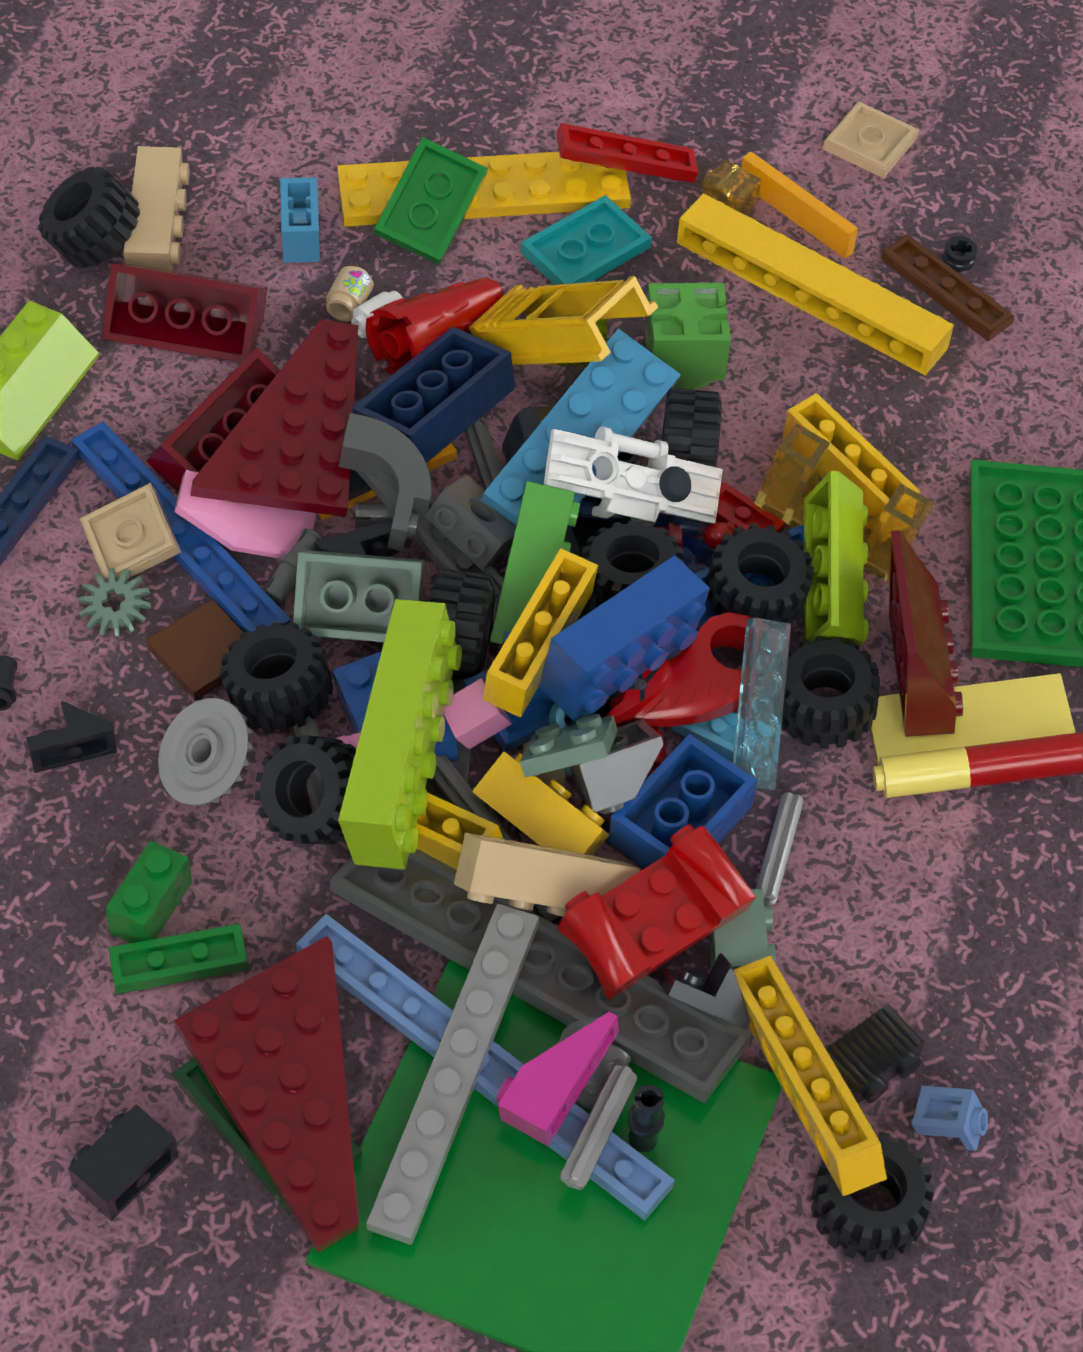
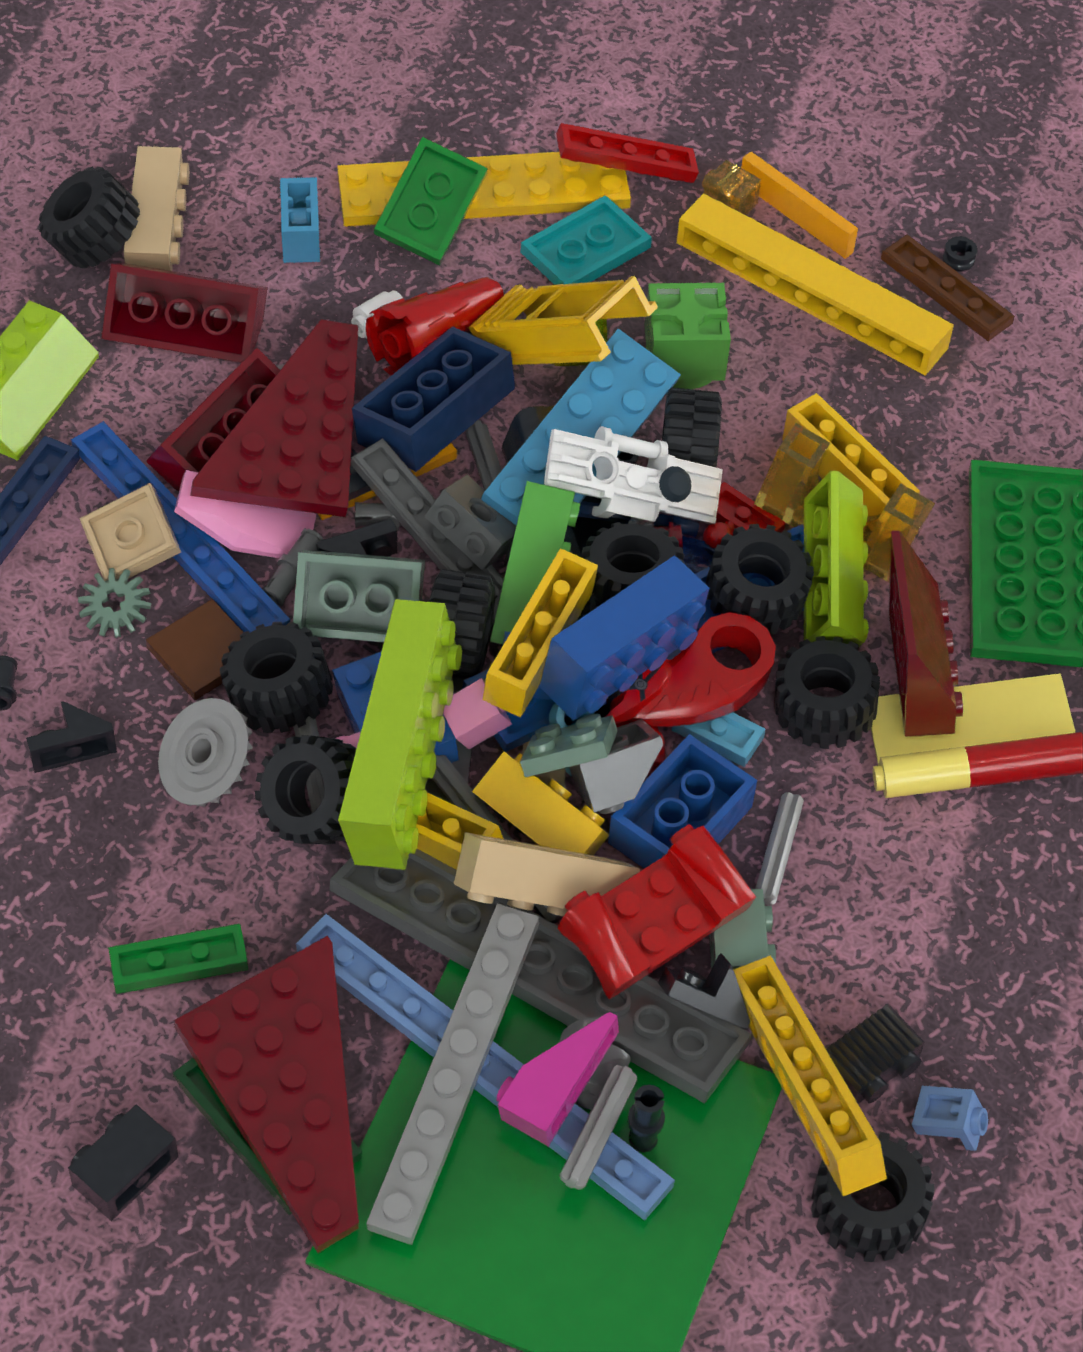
green brick [105,840,192,943] -> none
tan brick [326,266,374,322] -> none
dark grey arch [339,413,431,551] -> none
clear light blue plate [733,618,791,790] -> none
tan tile [823,101,919,178] -> none

